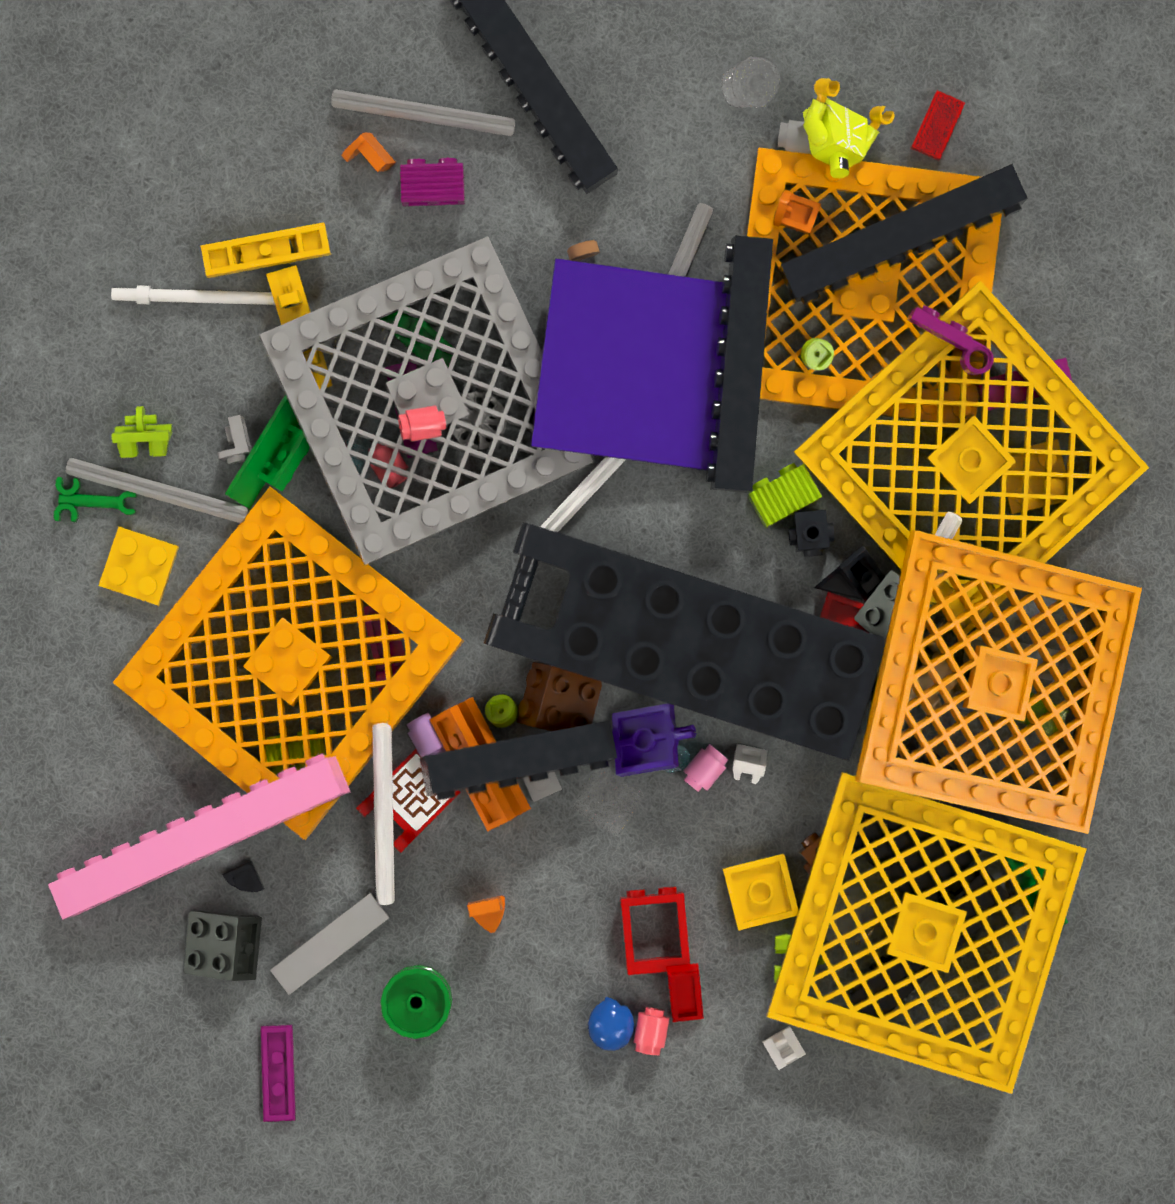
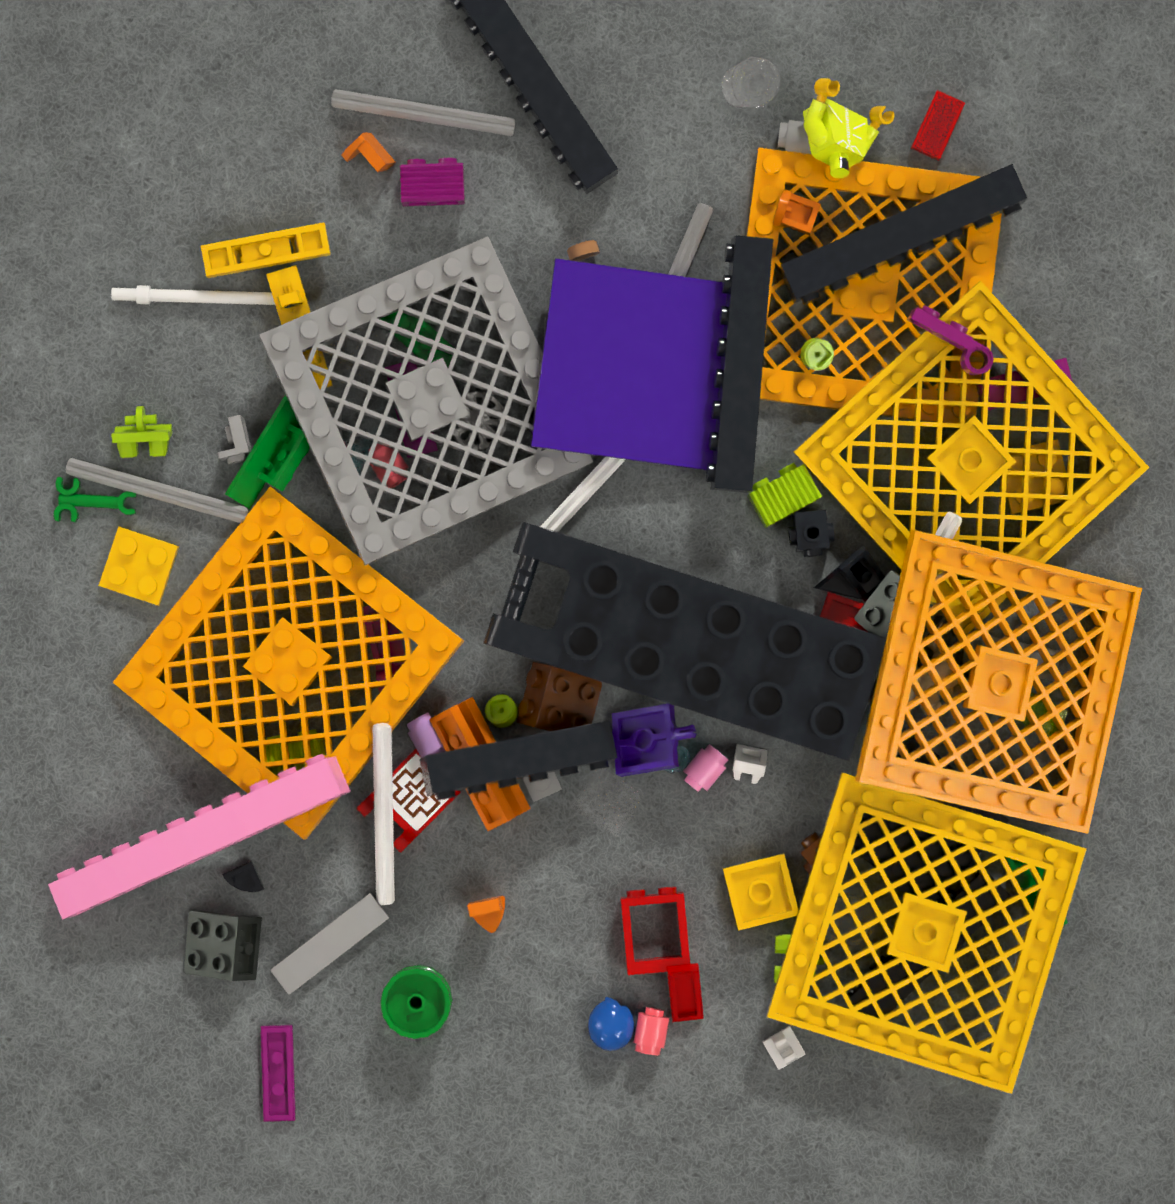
coral brick [398,405,446,442] -> none

